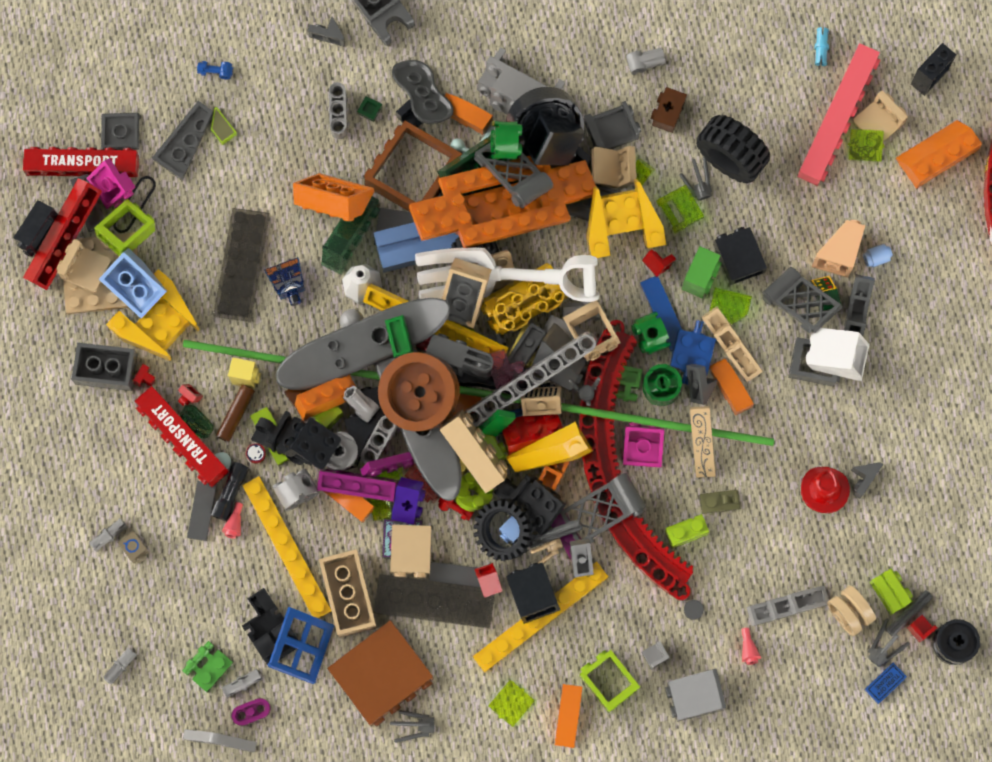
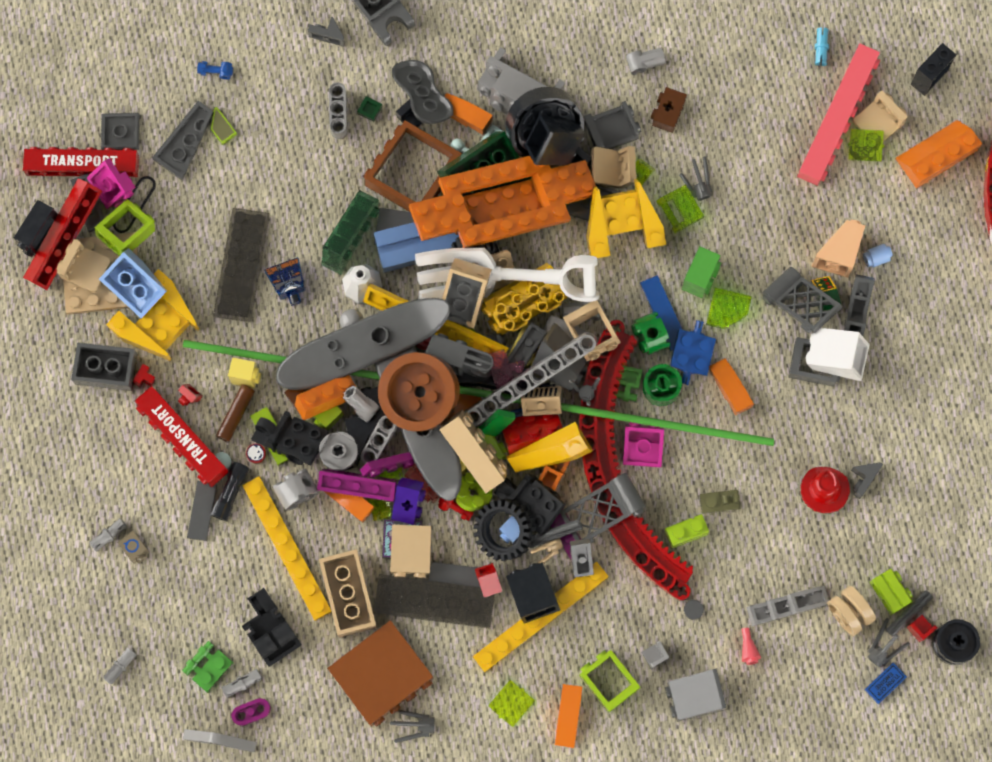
clear green plate [180,405,214,438] -> none
coral cone [222,502,243,539] -> none
blue window [267,607,335,684] -> none
black bracket [284,417,341,470] -> none
orange slope [293,173,374,221] -> none
green tile [385,315,414,358] -> none
dark grey piece [474,143,553,208] -> none
green brick [490,121,522,160] -> none
red panel [642,249,676,277] -> none
dark grey slope [686,363,718,405] -> none
tan slope [690,406,716,478] -> none
black tyre [696,115,770,184] -> none
tan slope [702,306,763,382] -> none
black brick [713,227,767,286] -> none

